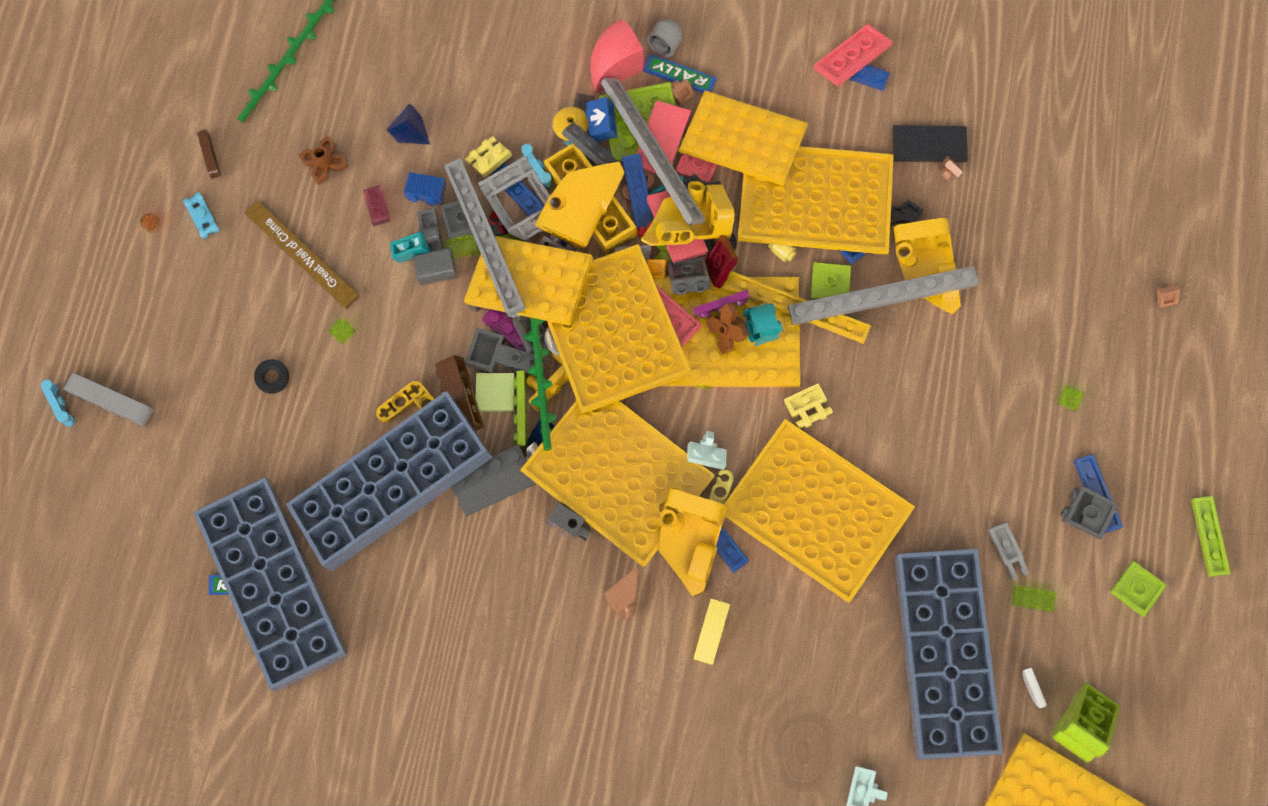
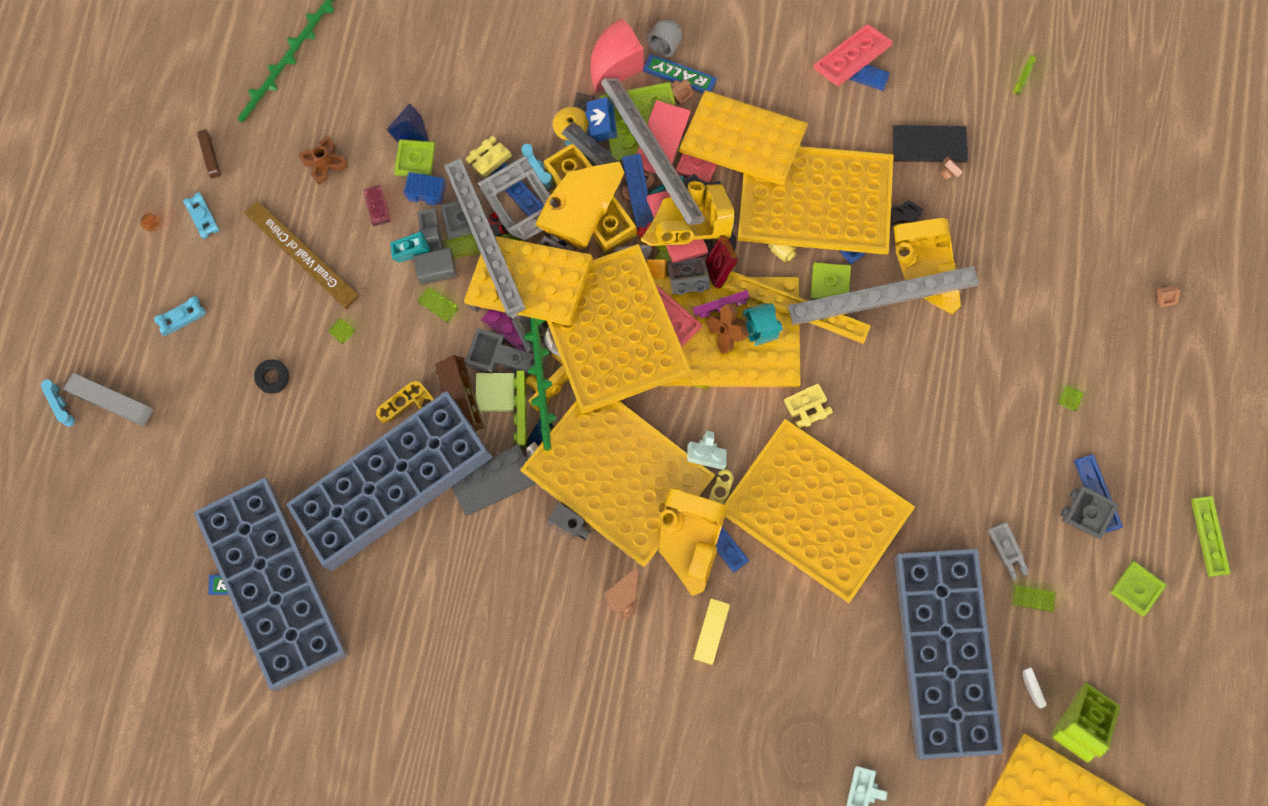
none -> medium azure plate [154,296,206,336]
none -> lime plate [394,139,436,176]
none -> clear neon green tile [417,286,459,323]
none -> clear neon green tile [1012,54,1036,95]

